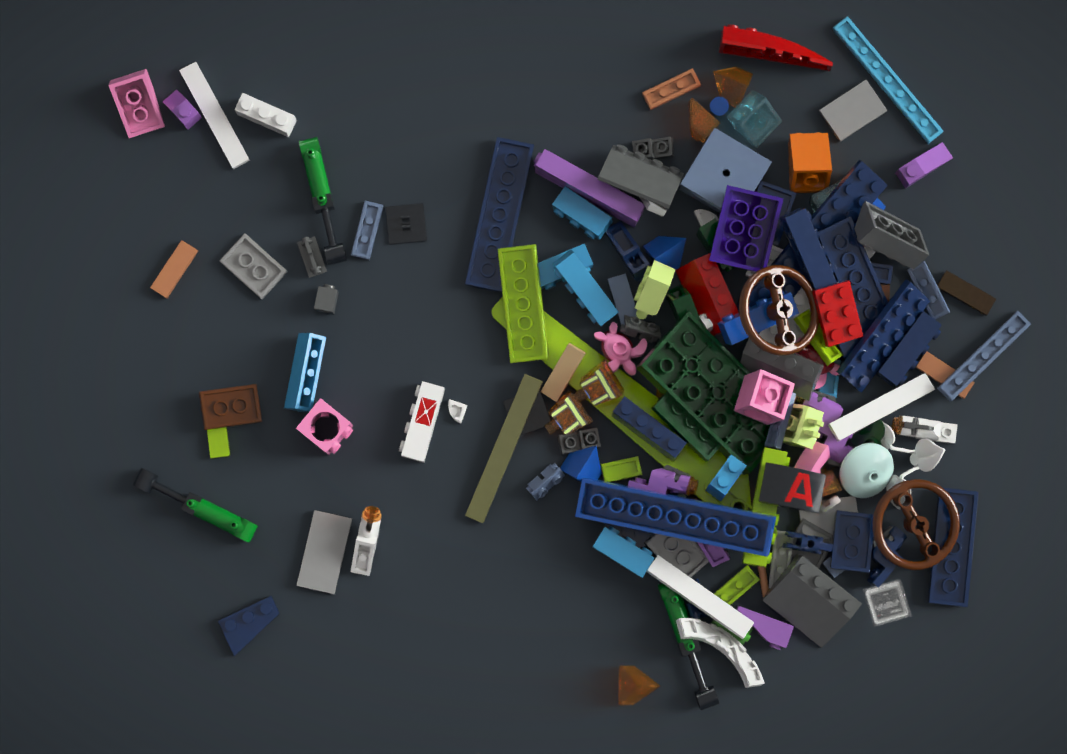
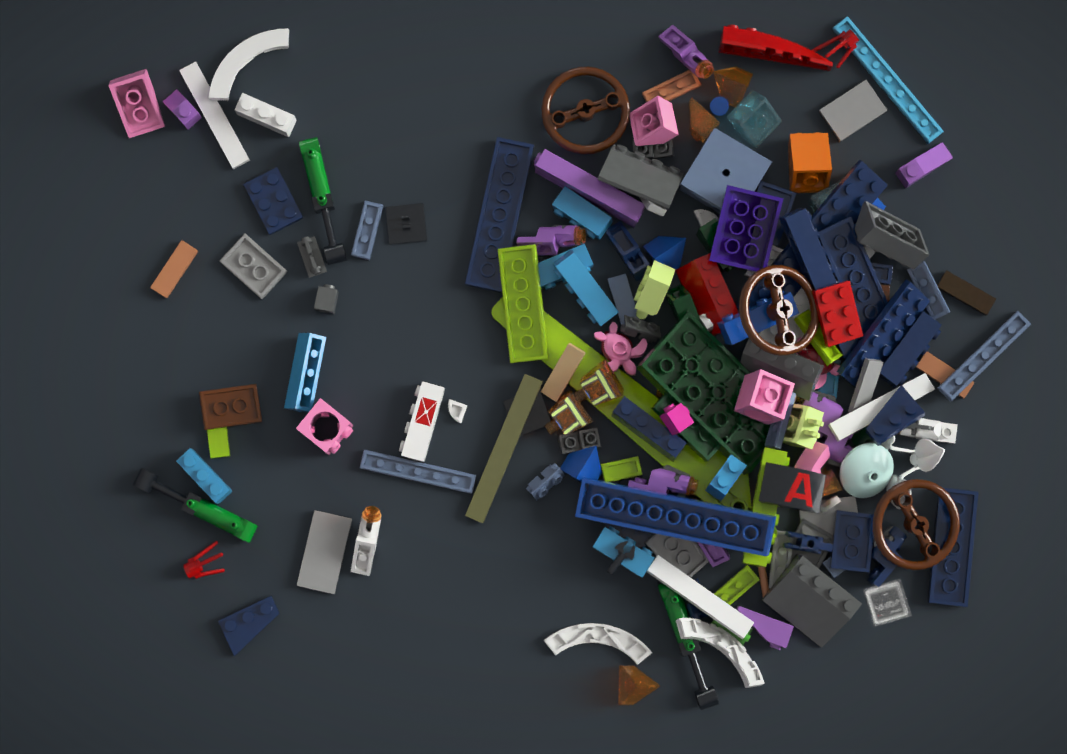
none -> dark azure brick [176,448,232,504]
none -> red plant [183,541,225,579]
none -> white tile [209,28,289,101]
none -> dark blue plate [243,167,303,235]
none -> sand blue tile [360,450,476,494]
none -> medium lavender plate [516,225,586,255]
none -> reddish brown piece [542,67,630,154]
none -> white tile [544,623,652,665]
none -> black bar [607,541,635,575]
none -> bright pink slope [629,96,678,146]
none -> medium lavender plate [658,25,714,79]
none -> dark pink brick [660,403,694,435]
none -> red plant [812,29,859,68]
none -> light grey tile [848,358,884,413]
none -> dark blue wing [866,385,925,446]

